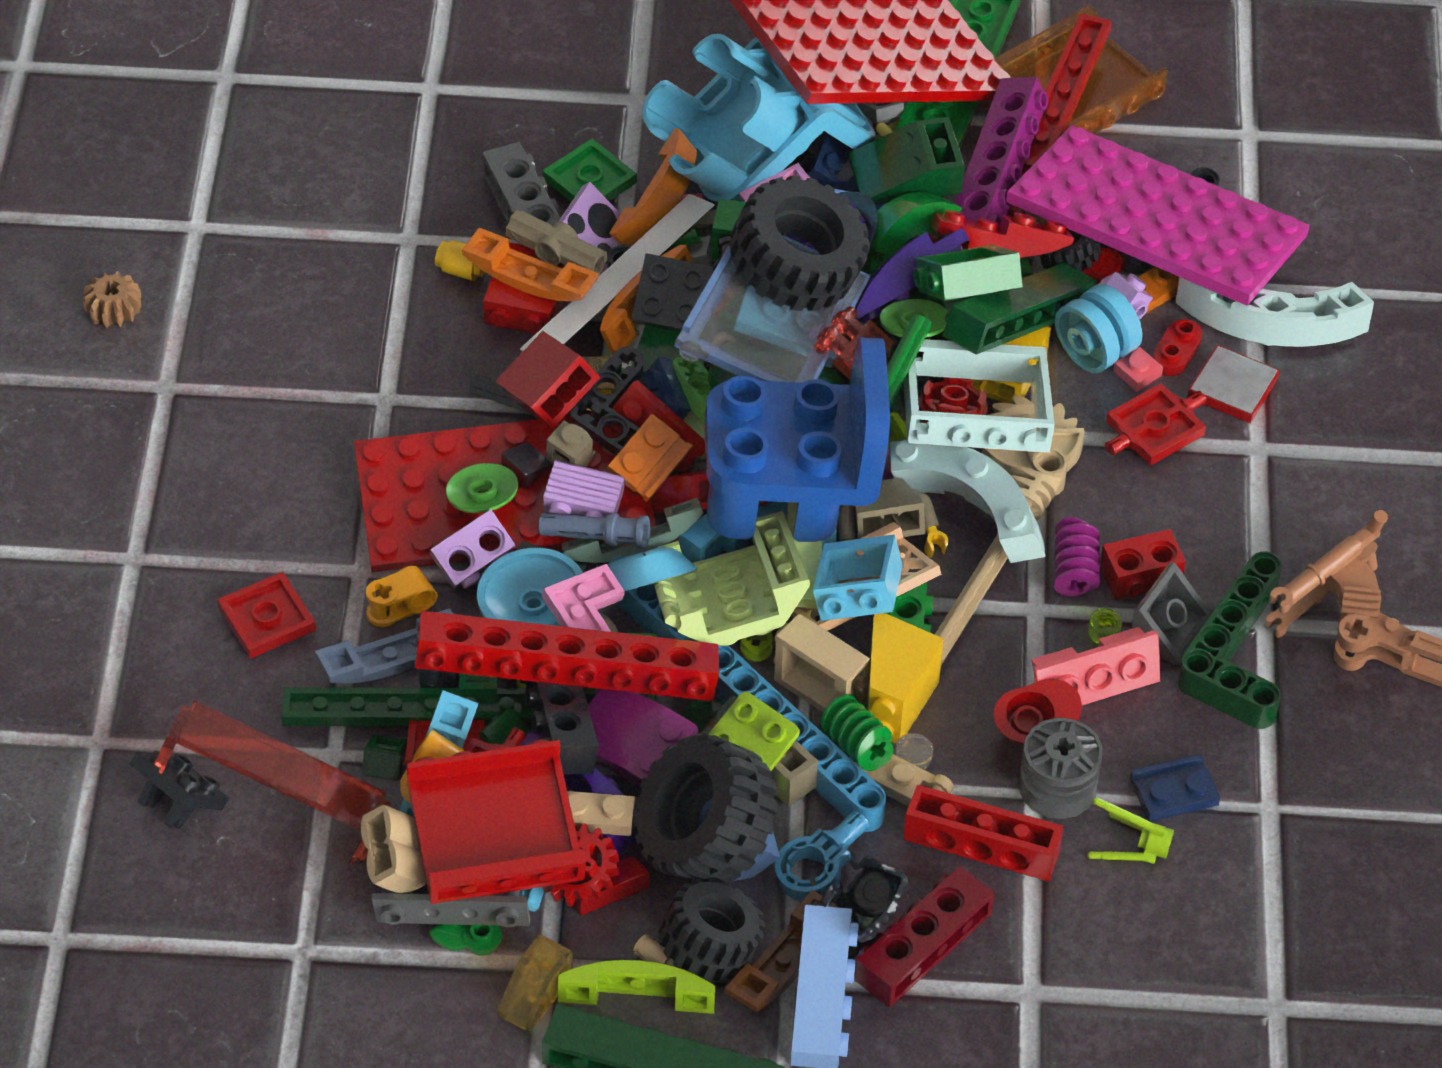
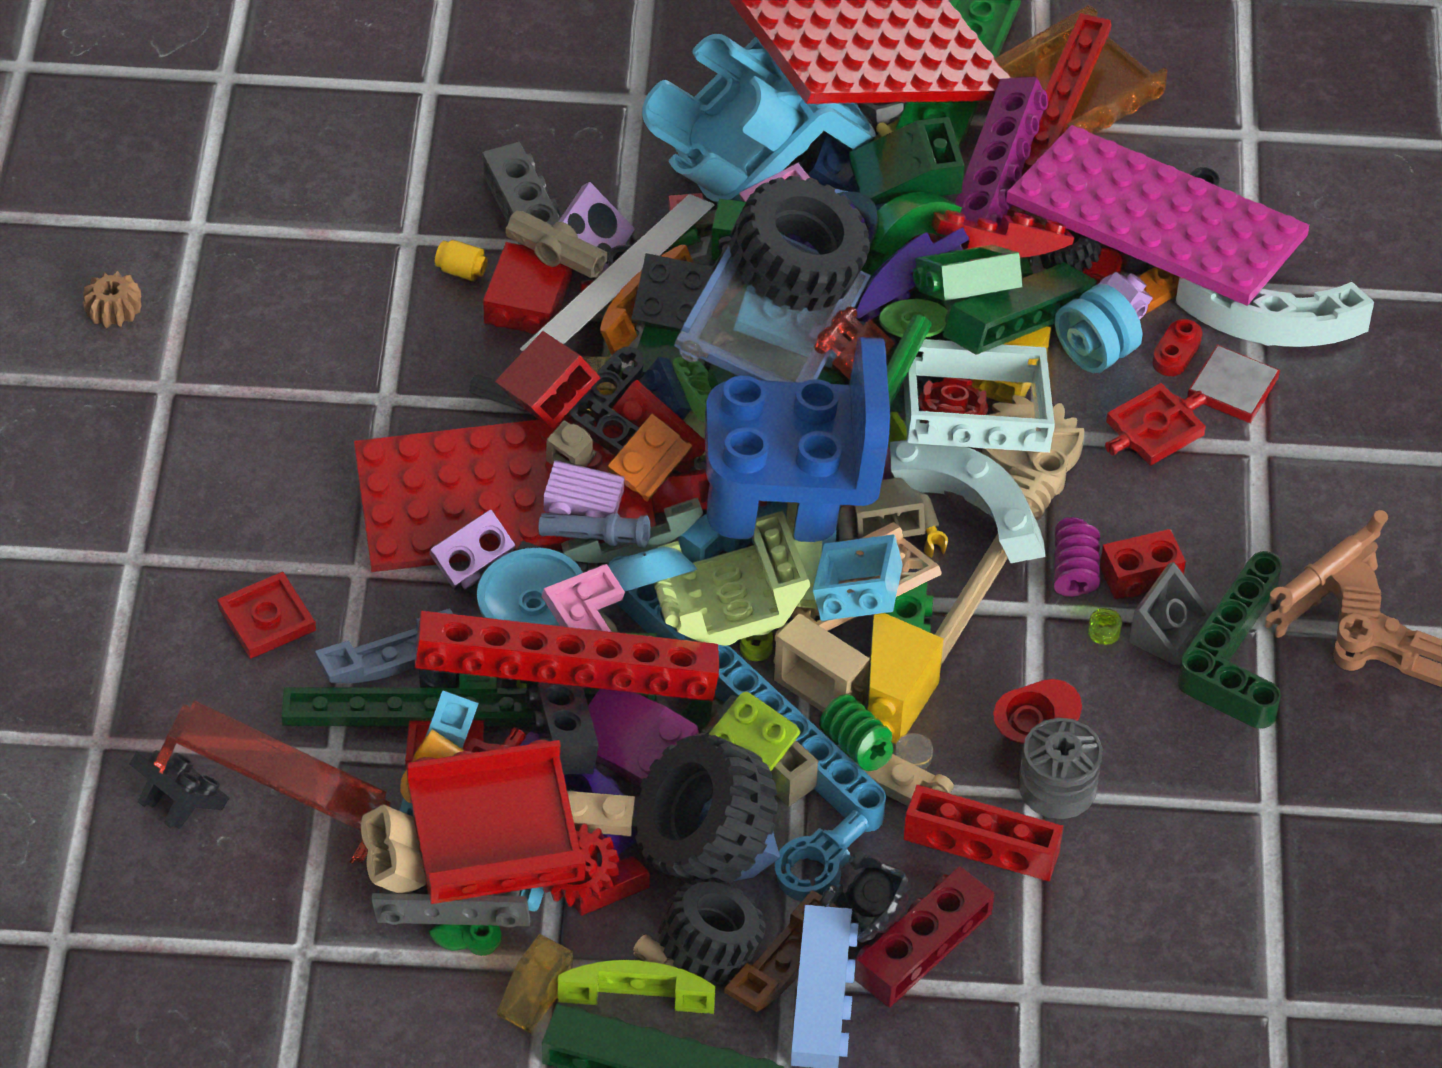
dark green slope [362,734,407,780] -> none
light orange piece [366,565,438,627] -> none
bright green dish [446,463,518,513] -> none
orange slope [462,228,599,301] -> none
dark green slope [479,708,531,745] -> none
black slope [501,442,552,488] -> none
green plate [543,138,637,202] -> none
orange slope [609,128,697,247] -> none
coral brick [1031,627,1160,705] -> none
lime plant [1087,797,1174,864] -> none
coral plate [1113,347,1163,392] -> none
dark blue plate [1130,754,1220,822] -> none

